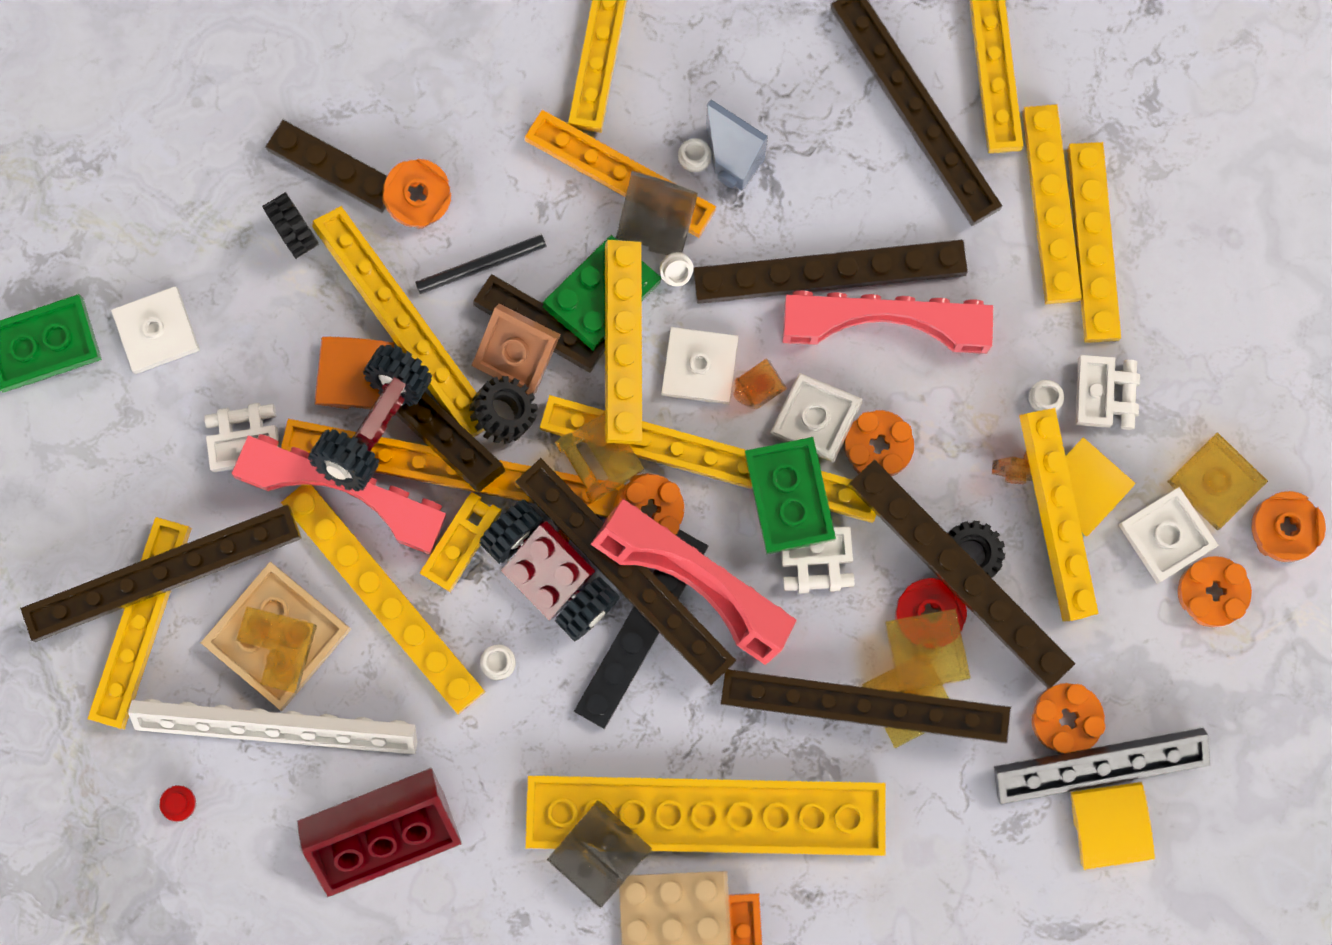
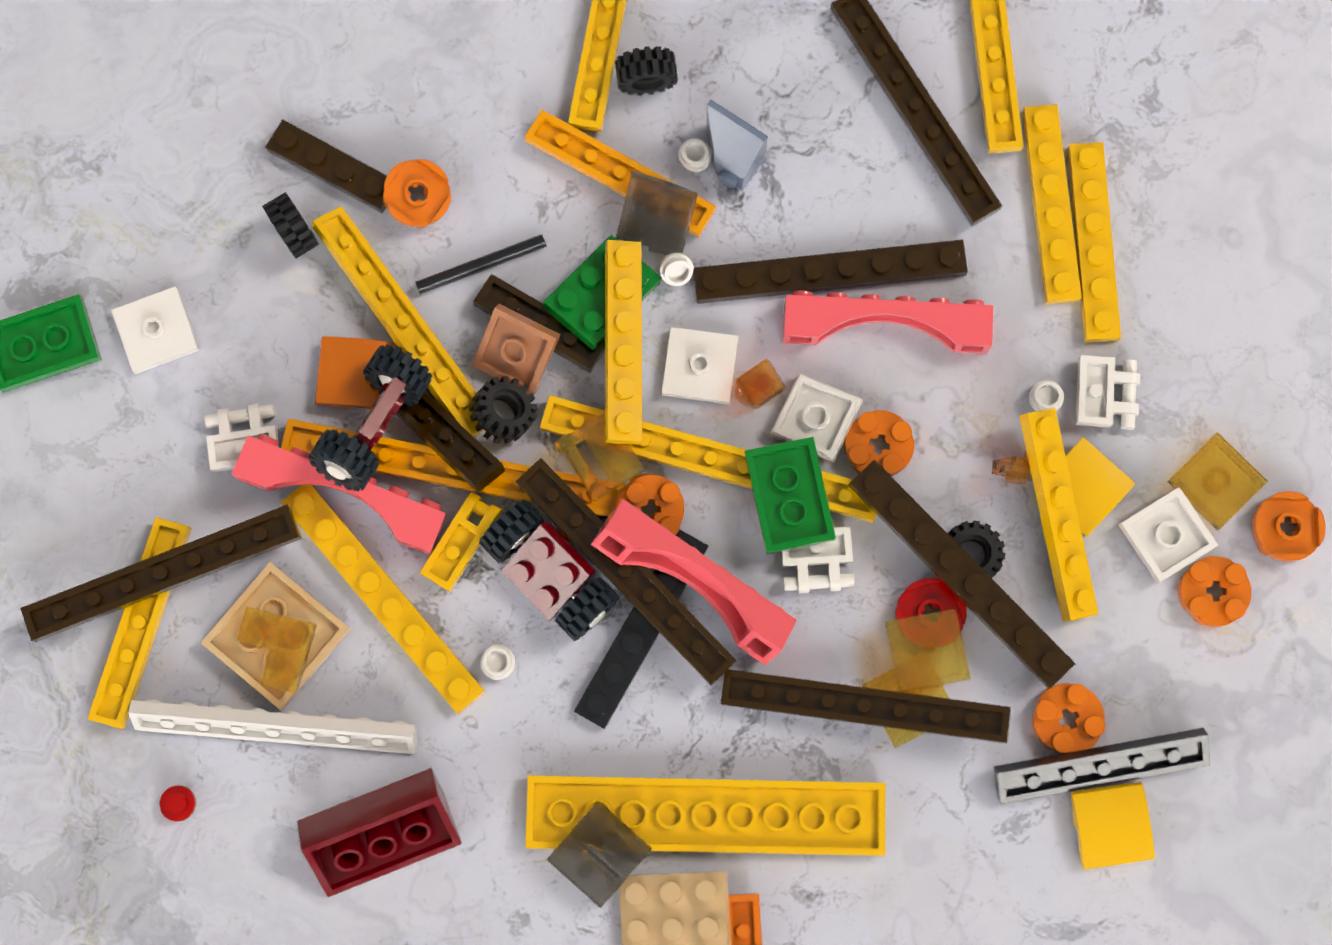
none -> black tyre [615,46,678,96]

